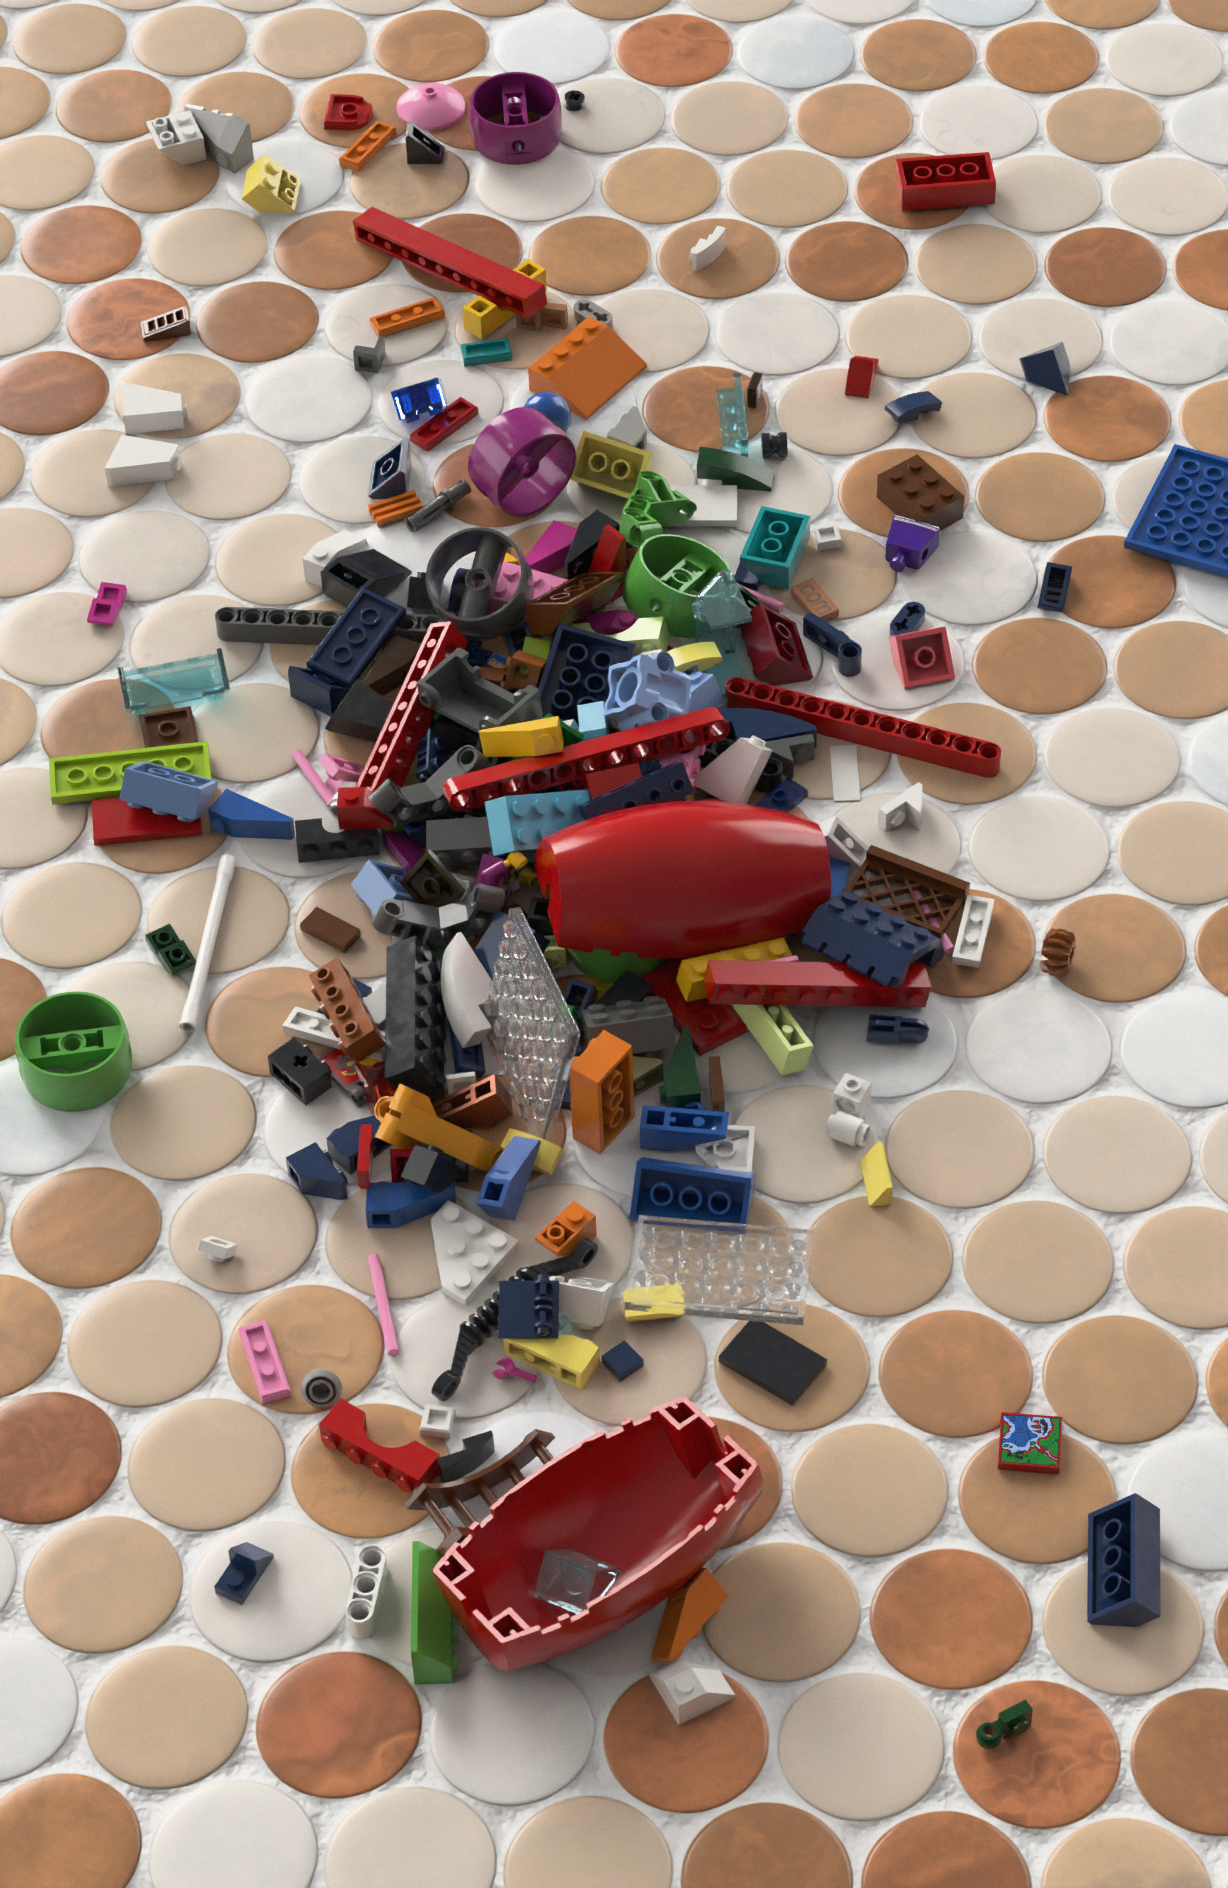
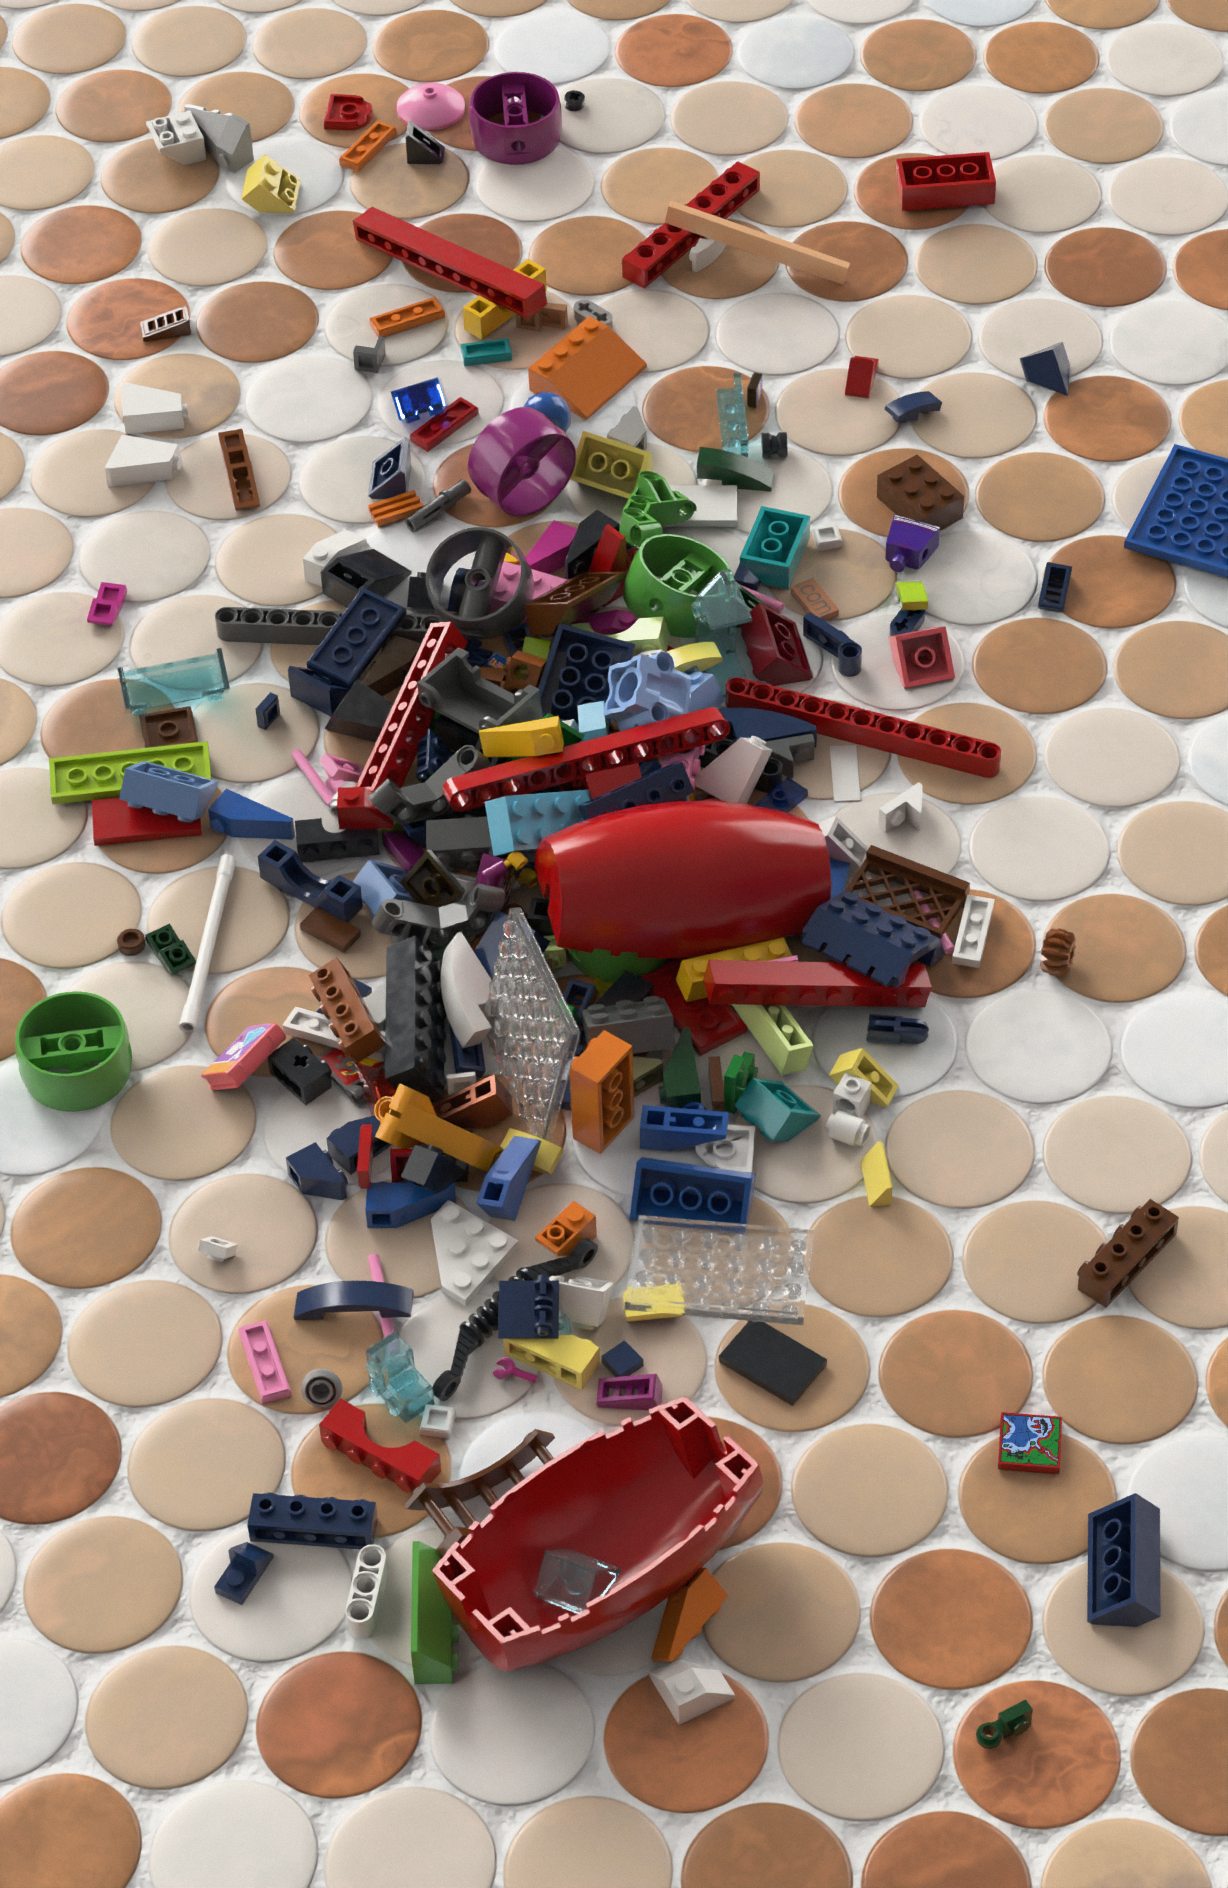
black slope [437,1430,495,1483] -> none
none -> reddish brown tile [117,929,146,956]
none -> coral piece [201,1023,286,1090]
none -> dark orange slope [218,429,260,511]
none -> dark blue brick [247,1492,378,1549]
none -> dark blue tile [255,692,280,730]
none -> dark blue arch [257,840,363,923]
none -> dark blue slope [294,1281,414,1320]
none -> clear light blue brick [365,1331,435,1423]
none -> magenta slope [596,1374,663,1411]
none -> red brick [621,161,760,288]
none -> light nougat tile [665,201,850,285]
none -> green plate [724,1051,758,1114]
none -> teal slope [735,1078,821,1142]
none -> light yellow slope [829,1048,899,1107]
none -> lime slope [895,581,928,611]
none -> reddish brown brick [1077,1199,1179,1308]

